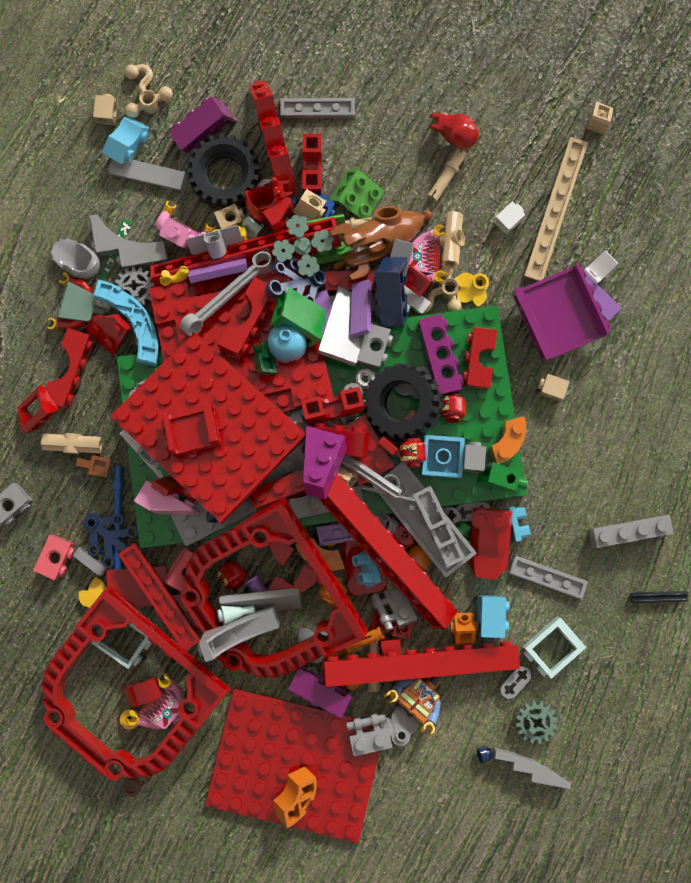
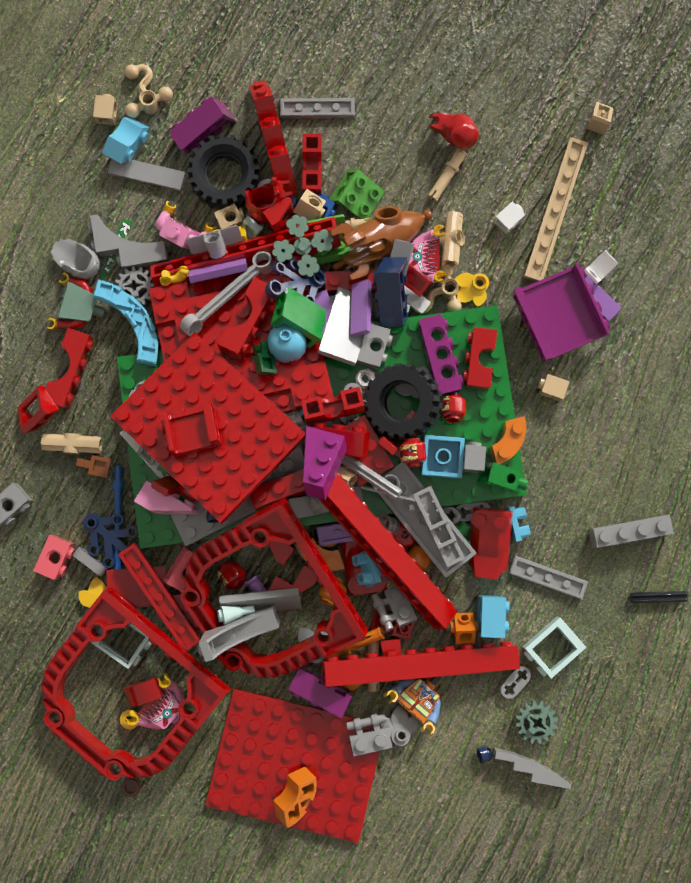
red plate [85,315,132,355] -> none

